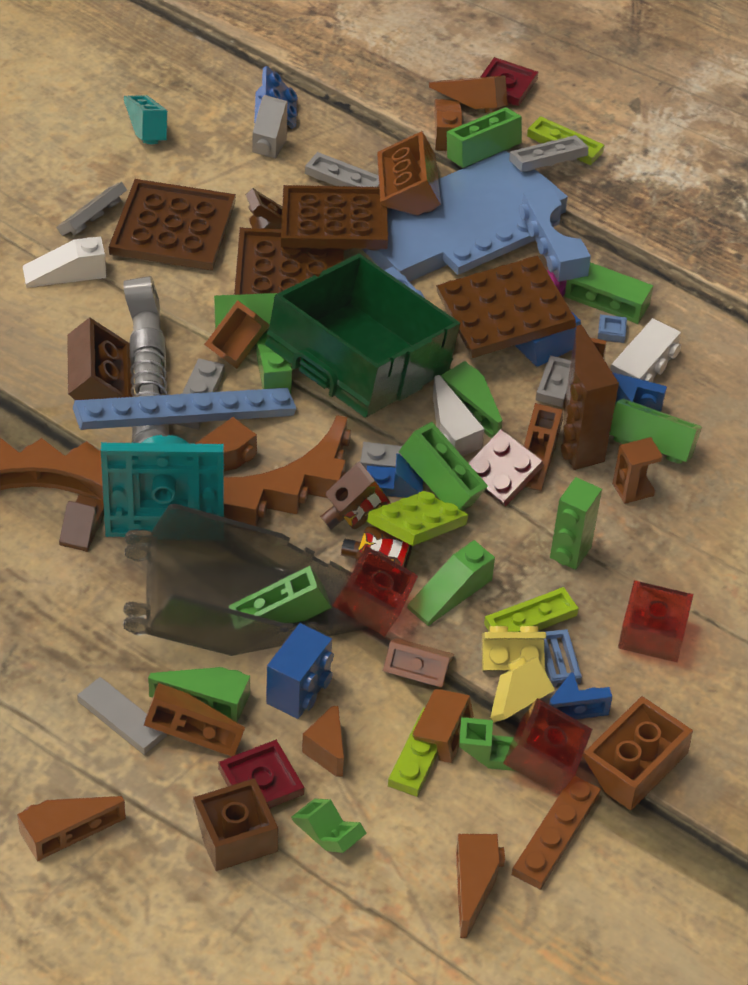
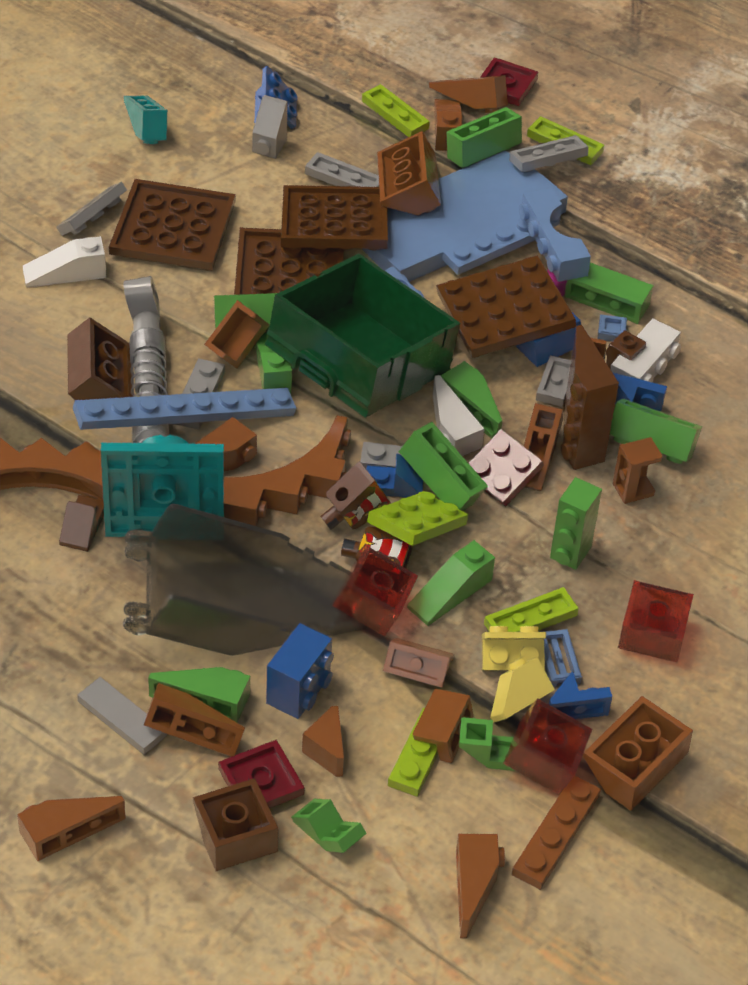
bright green slope [229,566,332,631] -> none
reddish brown slope [245,188,282,229] -> none
none -> lime plate [362,84,430,137]
none -> reddish brown bracket [605,330,646,369]

